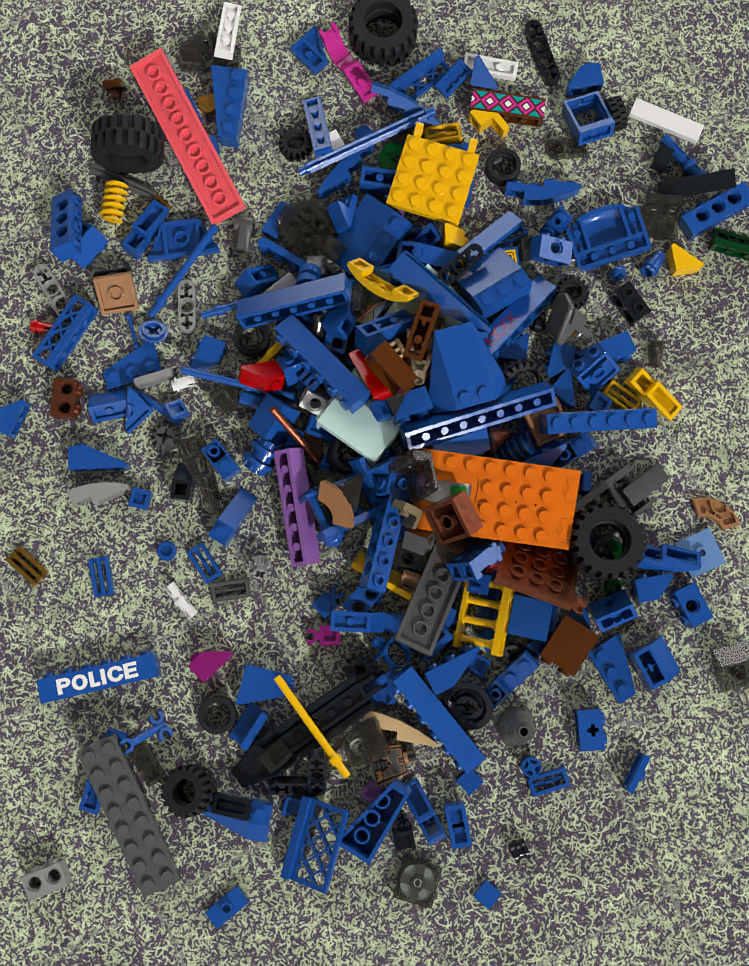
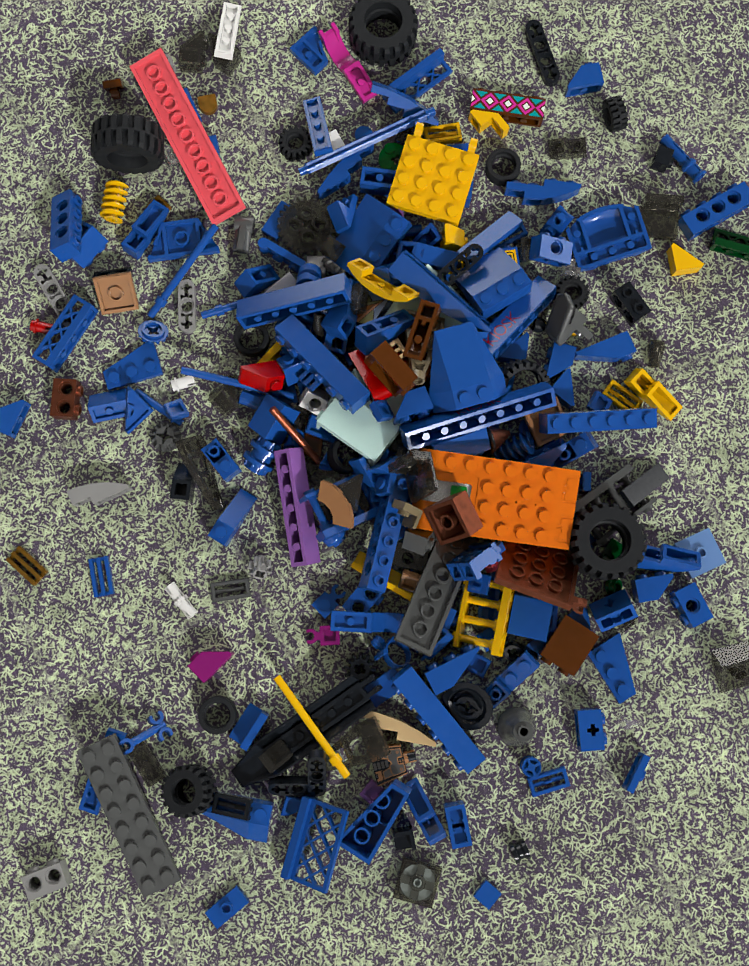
blue brick [36,650,162,704] -> none
blue slope [68,443,131,472] -> none
dark grey axle [89,163,158,200] -> none
blue hinge [125,312,140,350] -> none
blue plate [128,487,153,511] -> none
light grey tile [134,368,175,389] -> none
blue tile [157,541,177,561] -> none
blue tile [186,542,223,585] -> none
blue slope [189,335,228,371] -> none
blue wedge [211,65,250,148] -> none
blue slope [236,664,296,705] -> none
blue tile [372,684,398,704] -> none
blue plate [434,58,473,99] -> none
blue tile [456,770,484,796] -> none
white tile [464,52,519,81] -> none
blue slope [470,55,498,90] -> none
blue window [562,91,615,146] -> none
blue plate [569,343,621,395] -> none
blue plate [609,265,626,283] -> none
blue slope [627,636,681,690] -> none
white tile [629,98,704,144] -> none
blue cone [640,250,666,278] -> none
black tile [657,168,736,201] -> none
medium nougat tile [691,497,741,530] -> none

